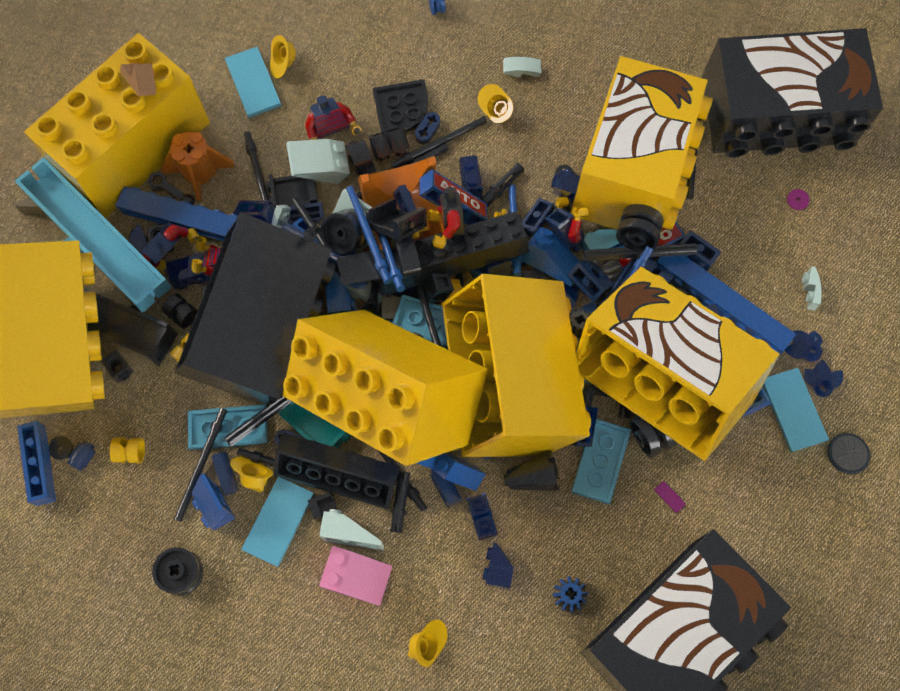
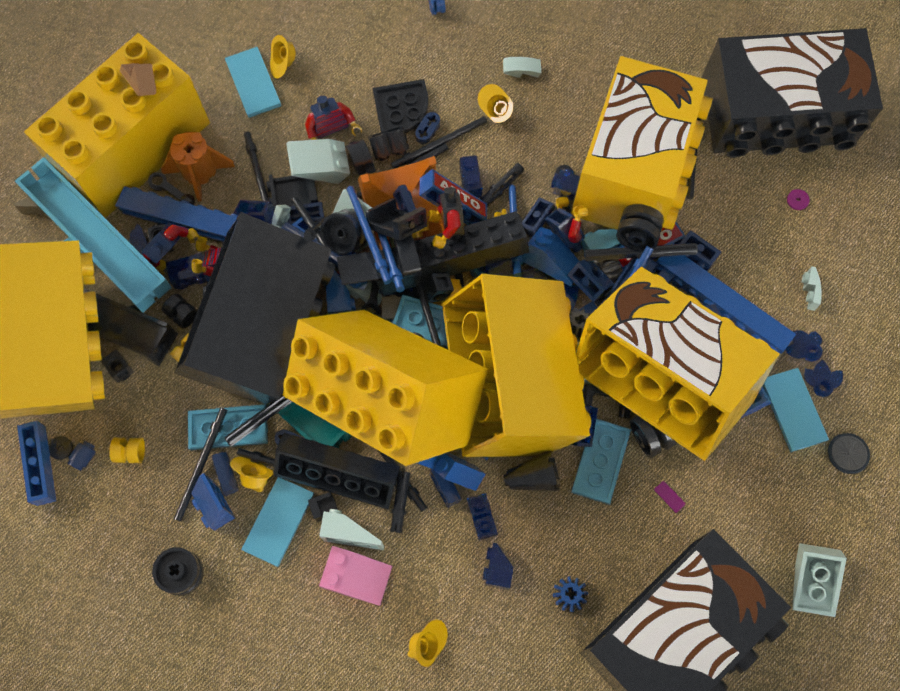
none -> light aqua slope [792,543,847,617]

